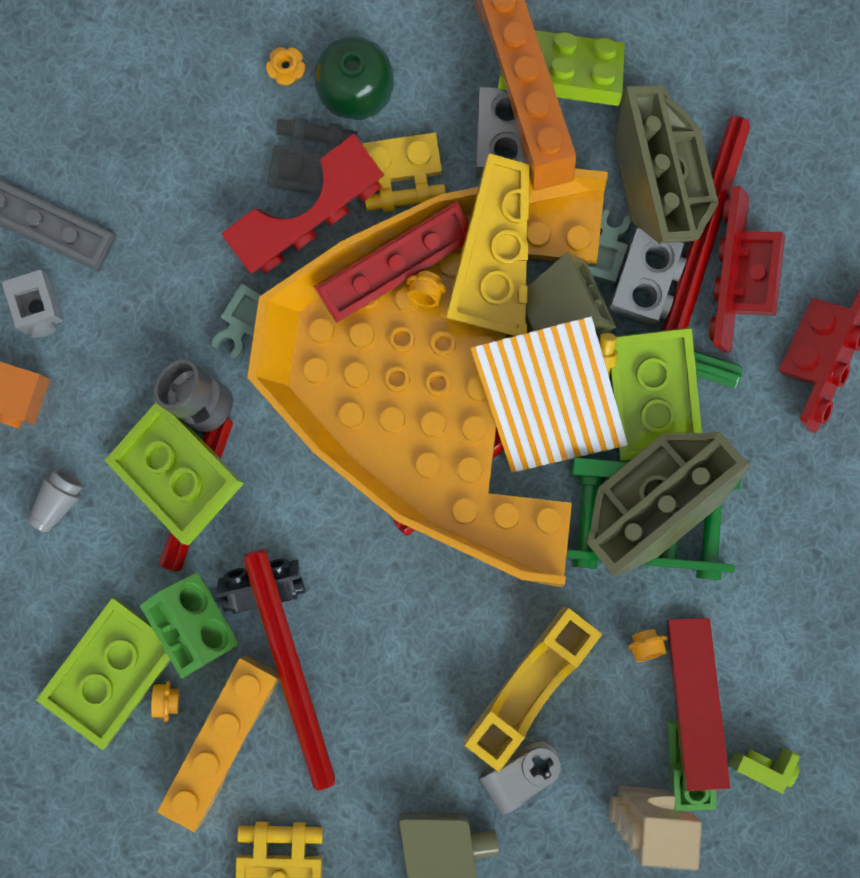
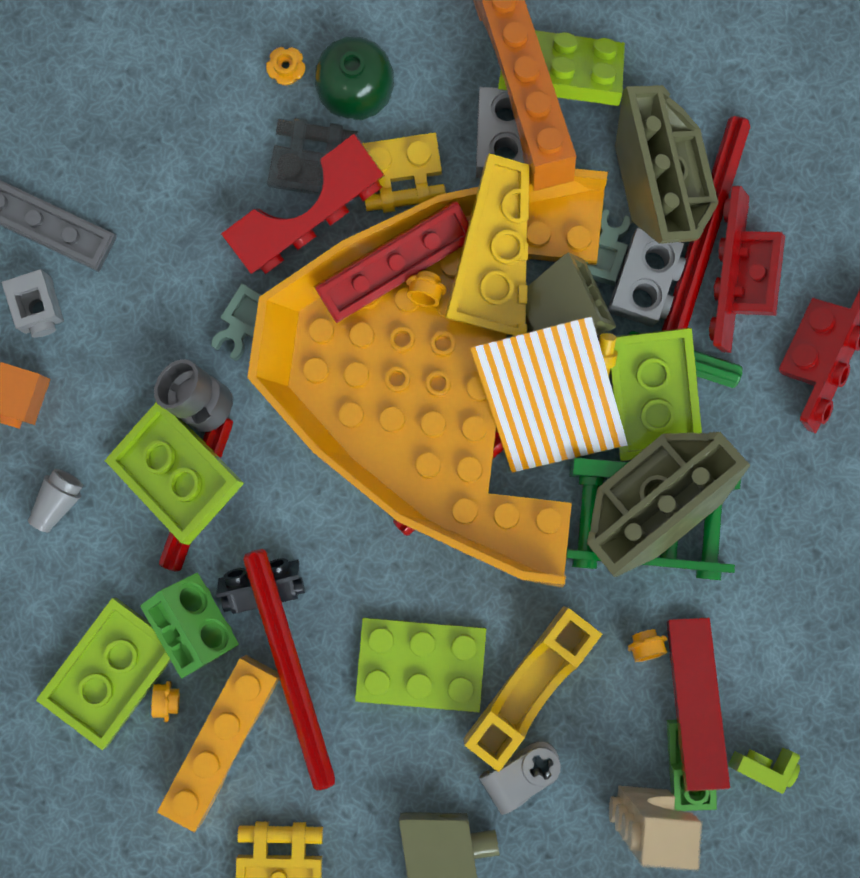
none -> lime plate [355,617,487,713]

